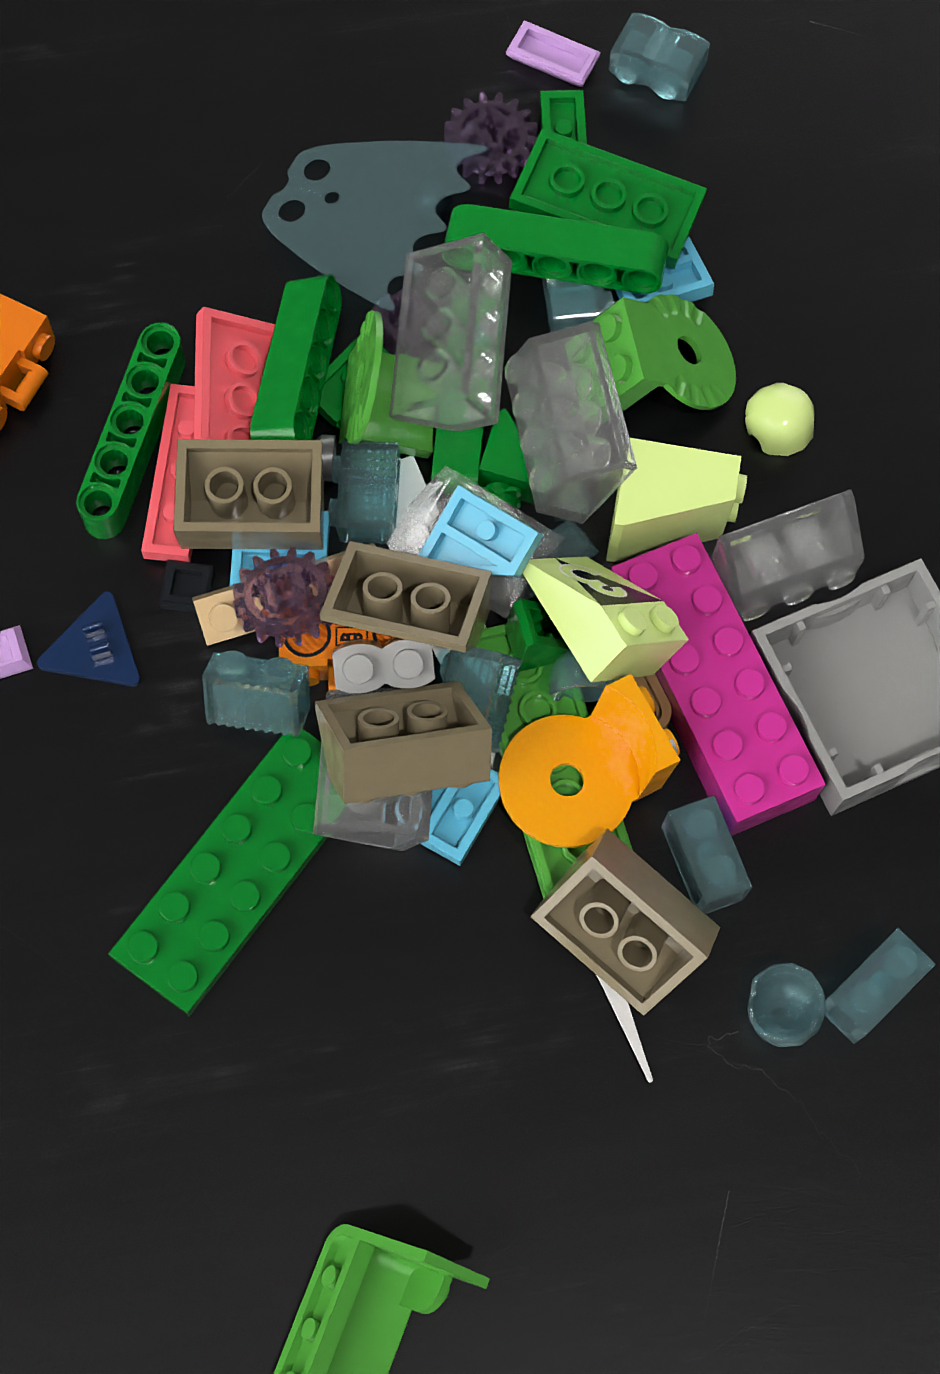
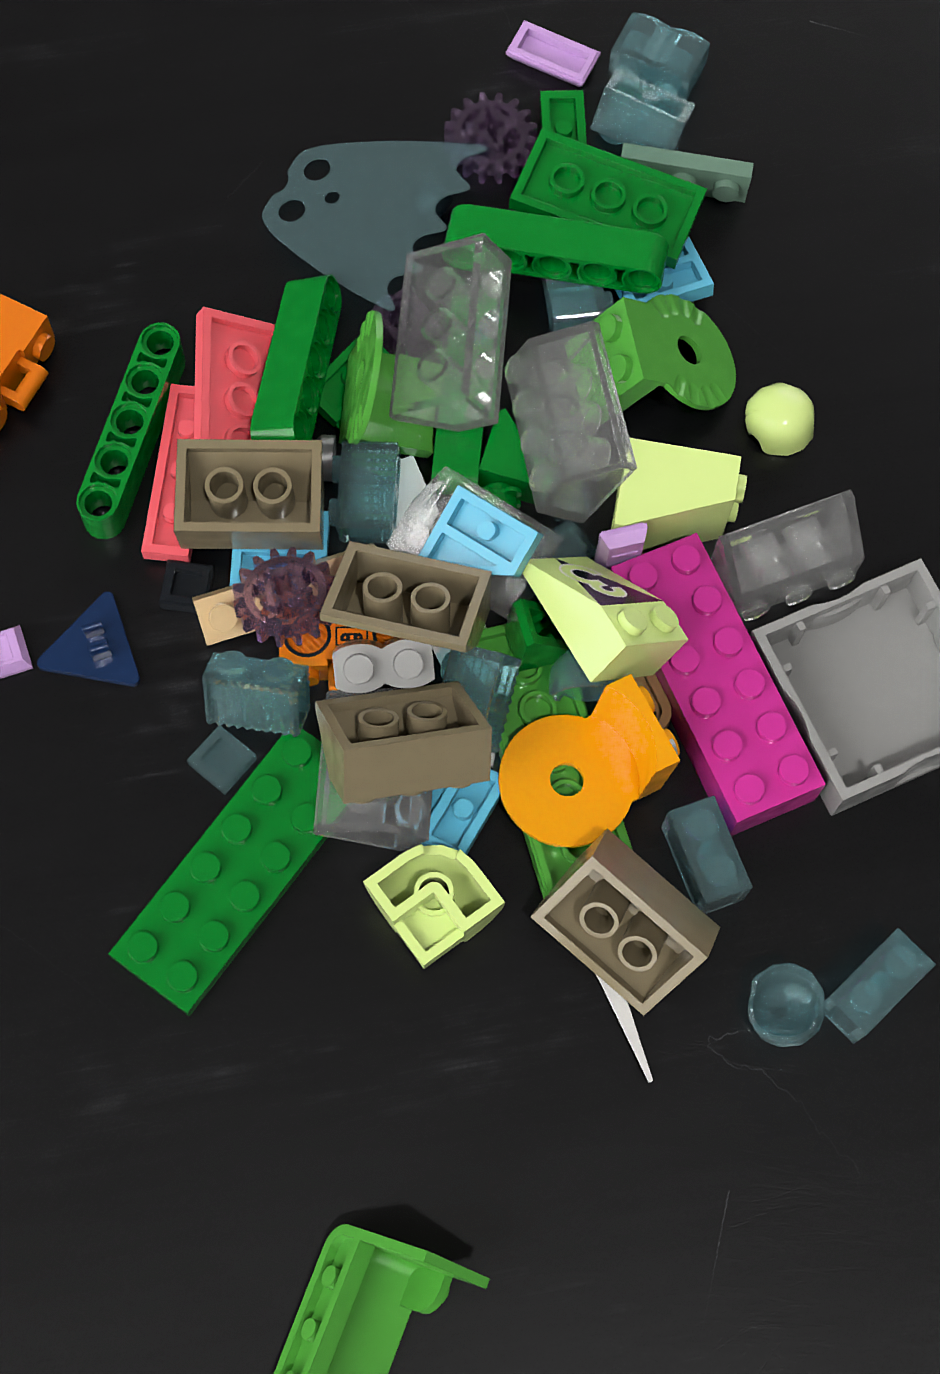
none -> clear light blue tile [187,725,257,795]
none -> yellowish green brick [363,844,505,969]
none -> clear light blue brick [590,69,695,151]
none -> lavender tile [594,522,648,570]
none -> sand green plate [621,142,754,203]

